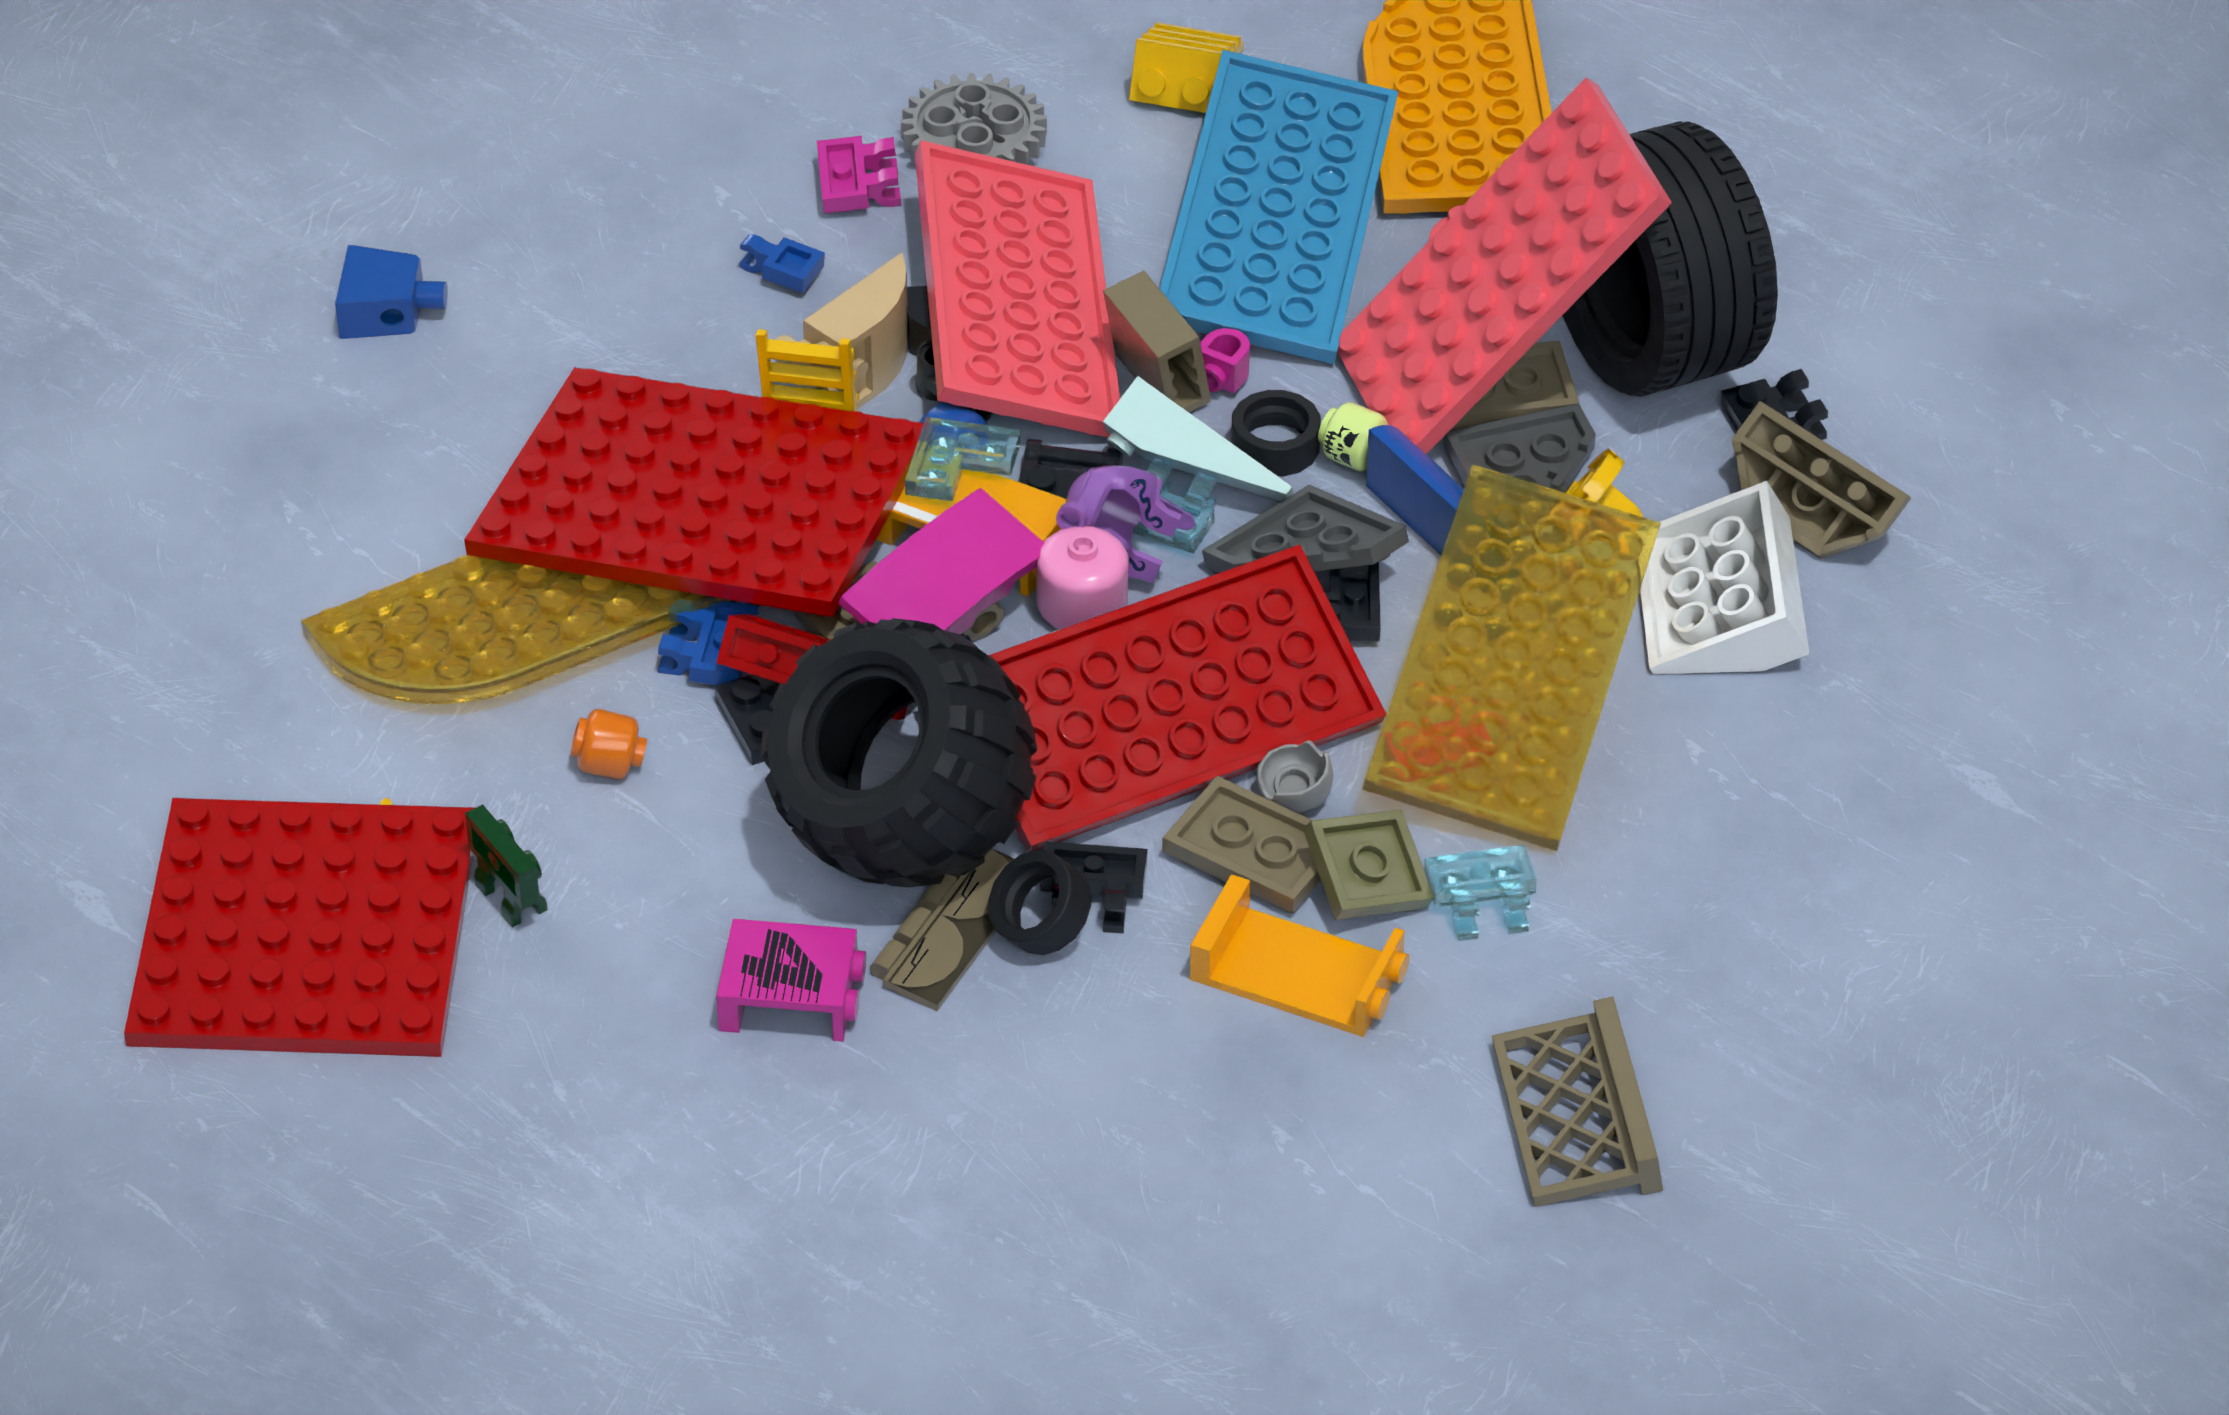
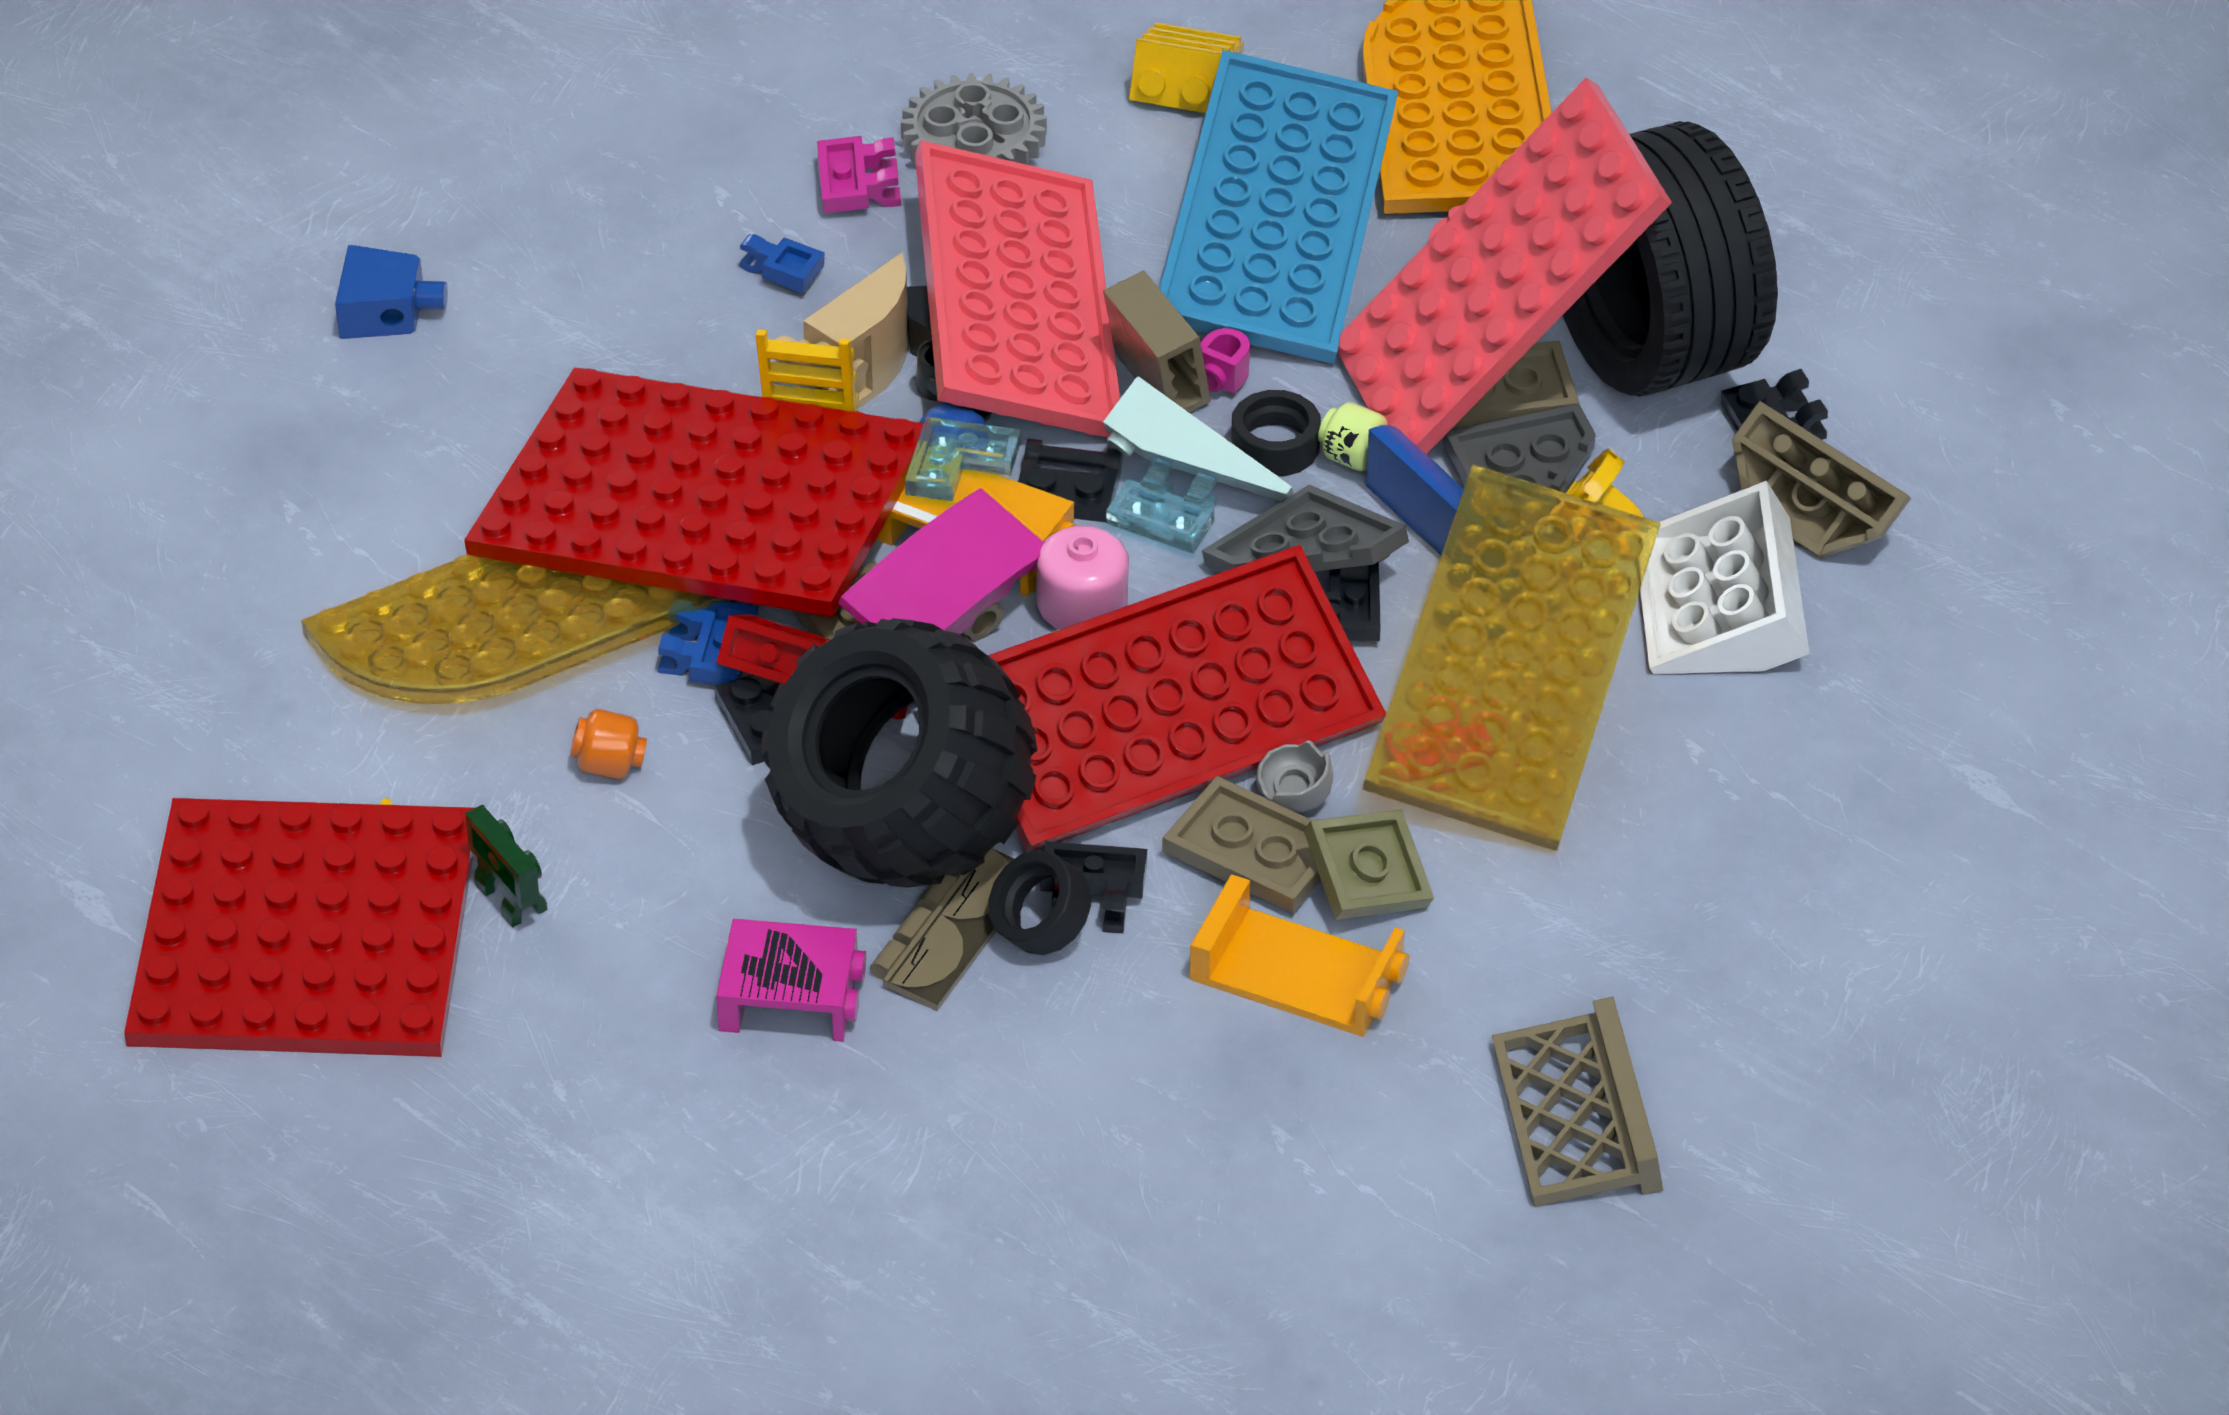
medium lavender piece [1056,465,1195,584] -> none
clear light blue plate [1424,845,1537,941] -> none

